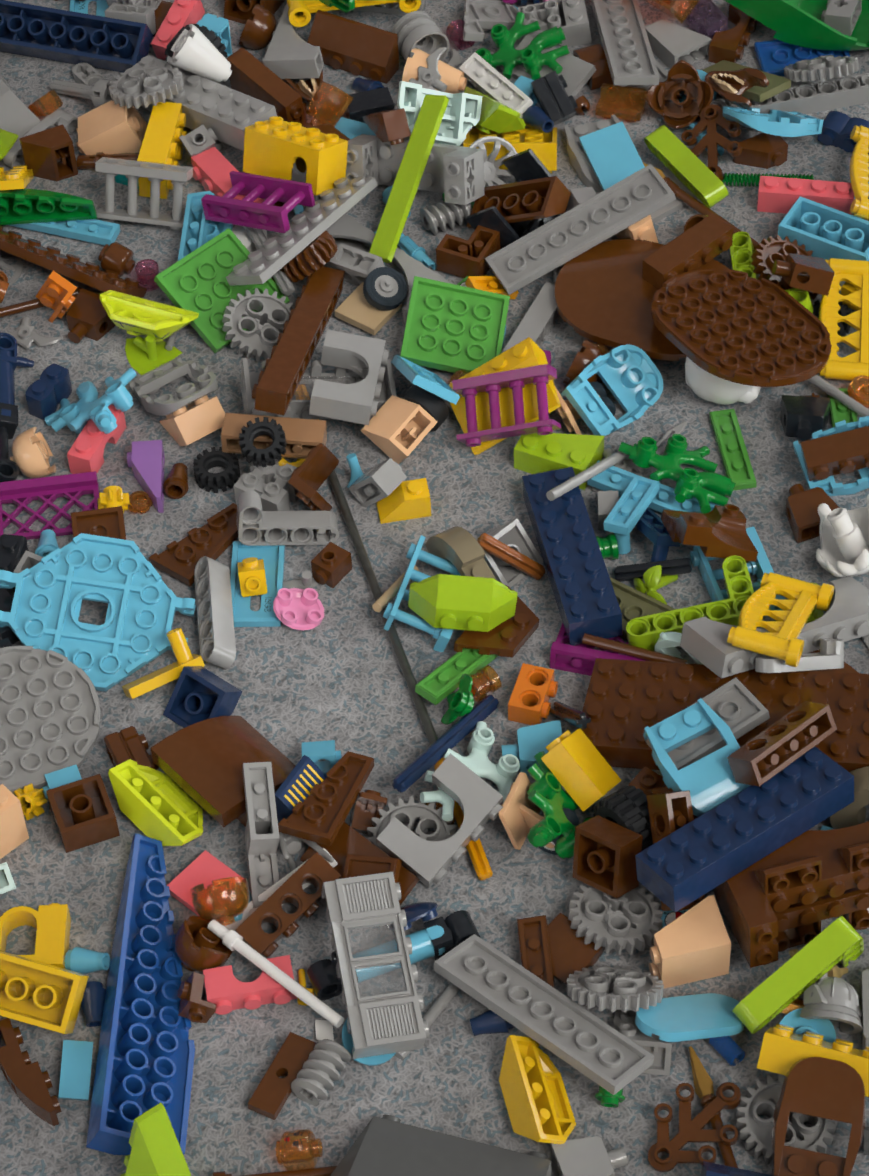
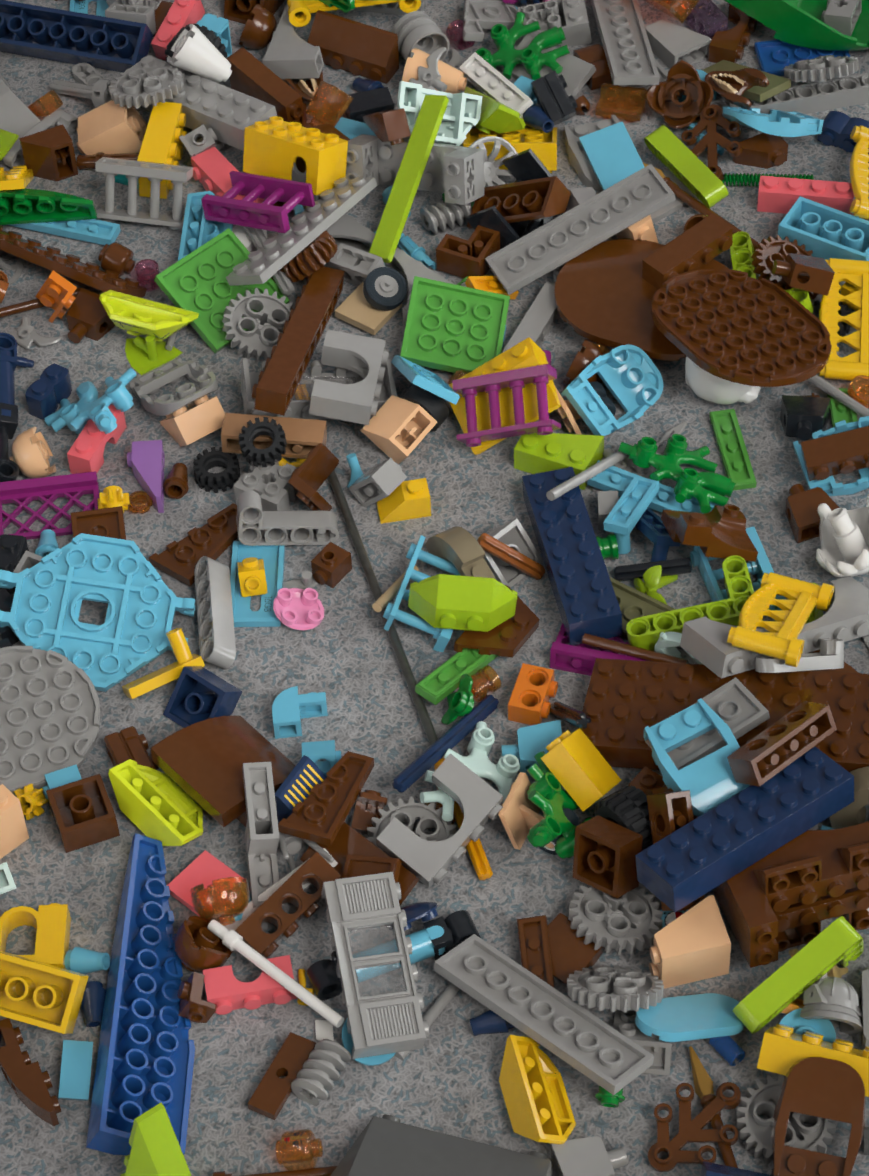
none -> medium azure brick [272,686,328,739]

